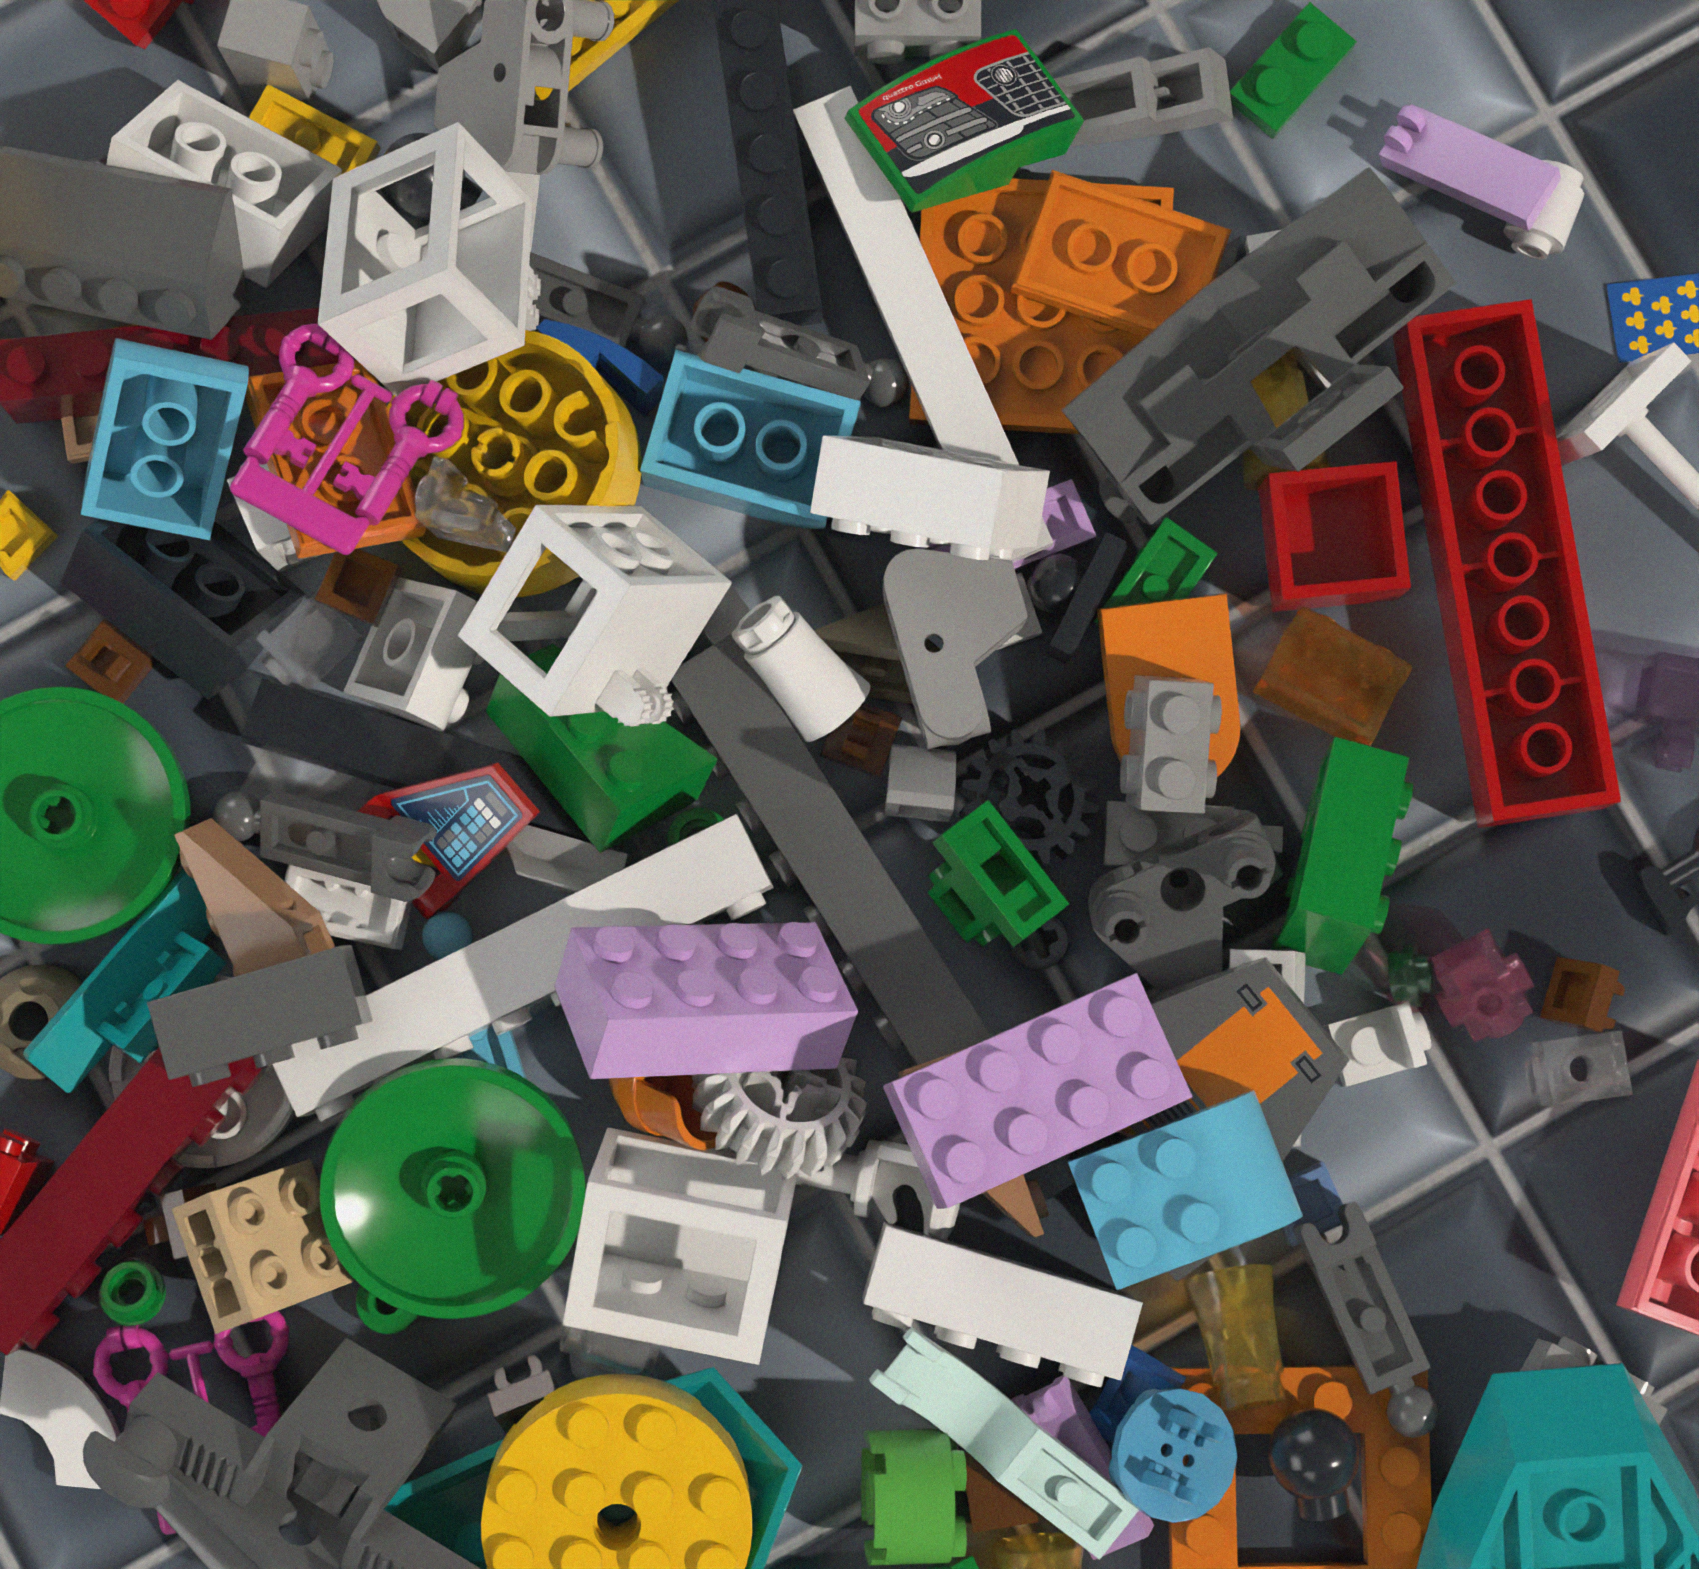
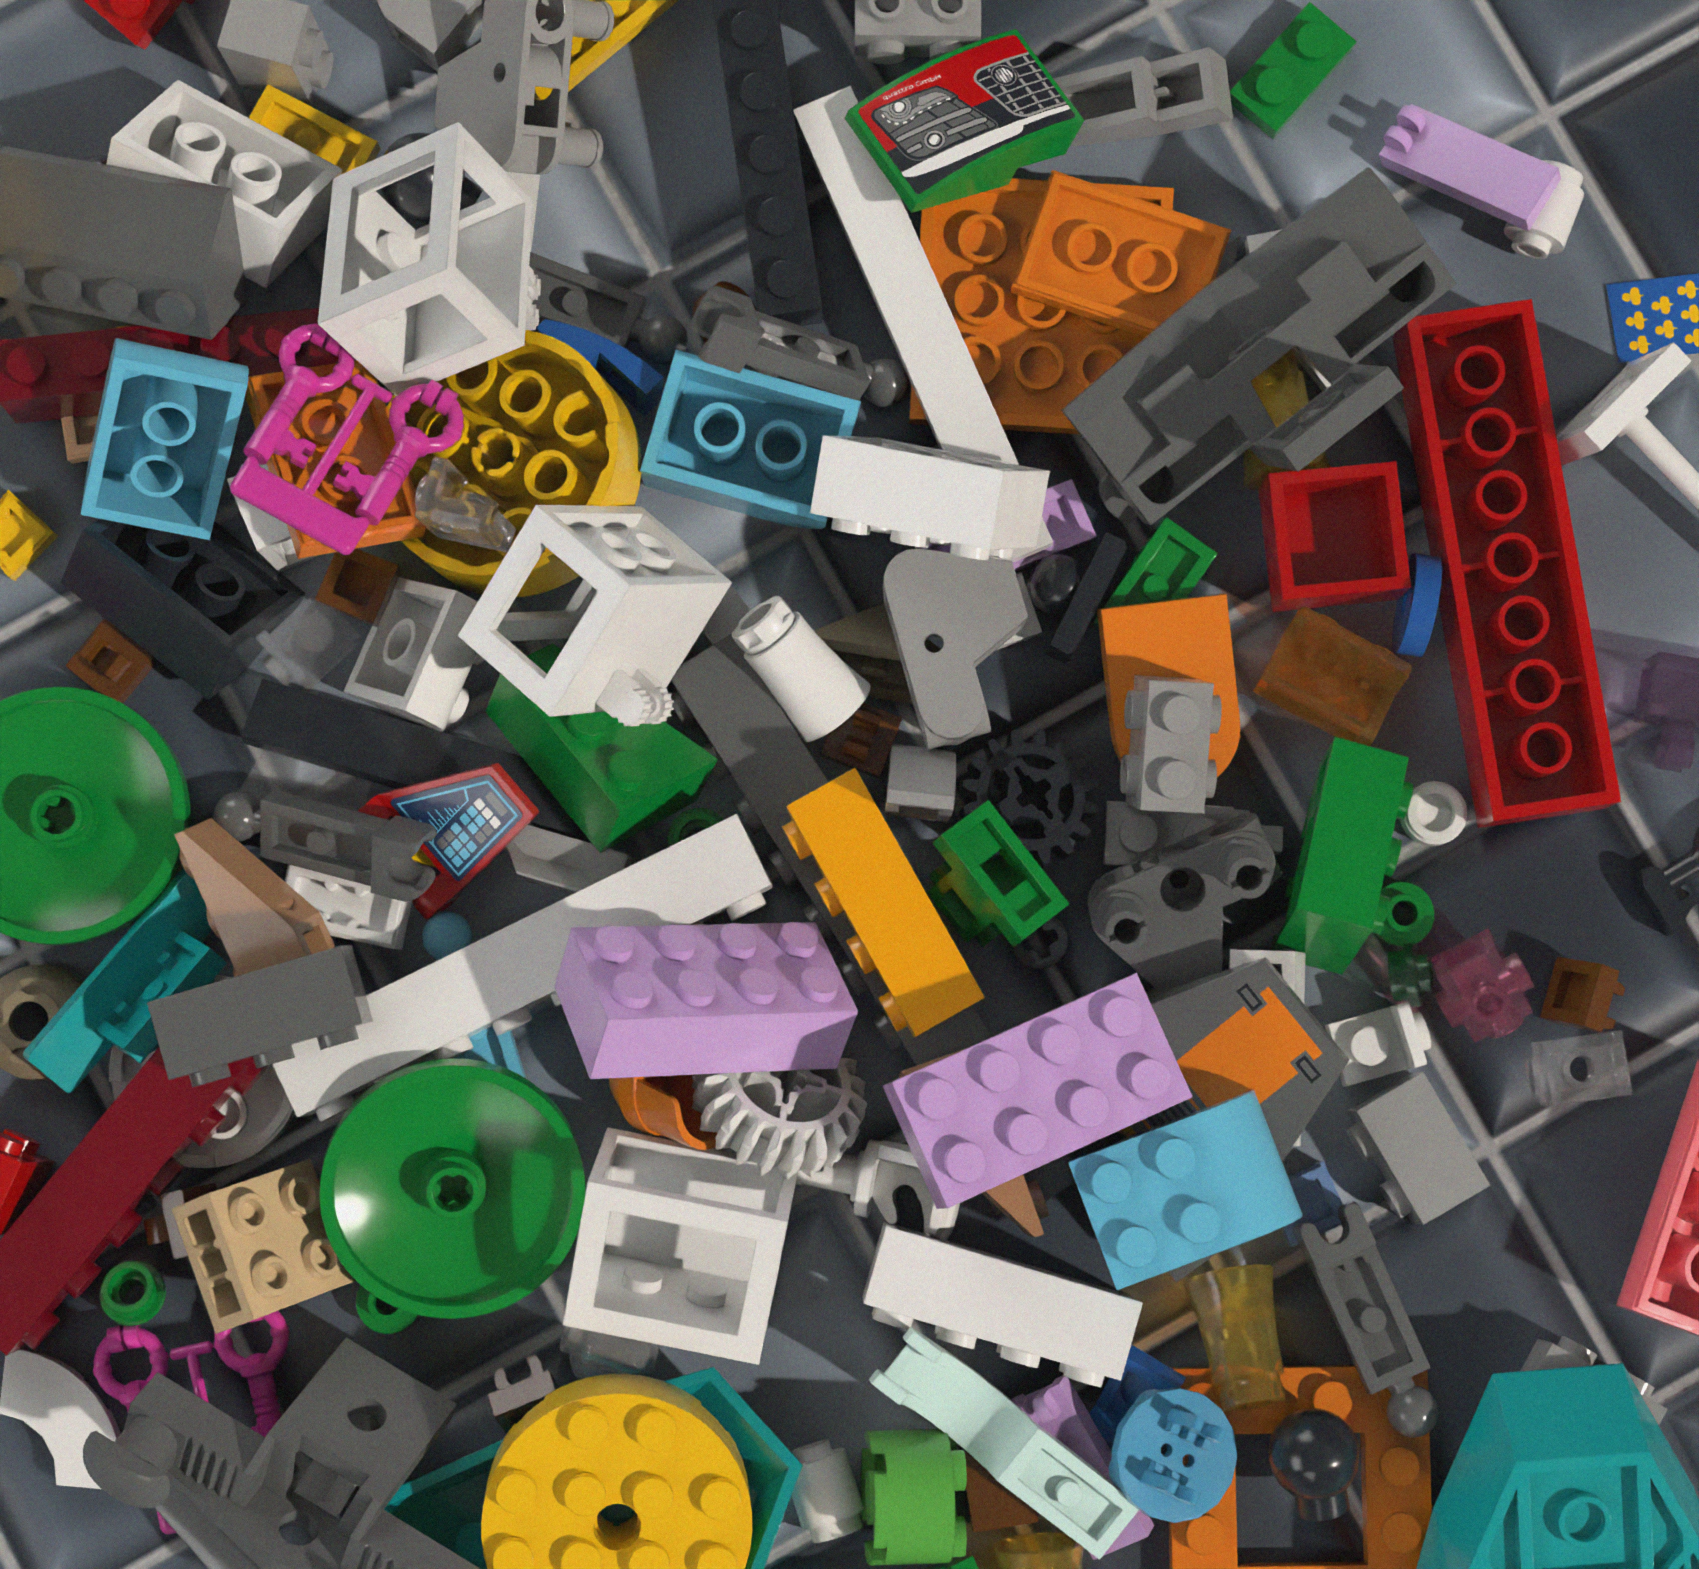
none -> light orange brick [782,768,985,1038]
none -> white brick [792,1439,864,1543]
none -> light grey brick [1346,1072,1491,1225]
none -> green plate [1376,882,1434,946]
none -> blue piece [1392,553,1442,658]
none -> white tile [1400,781,1467,846]

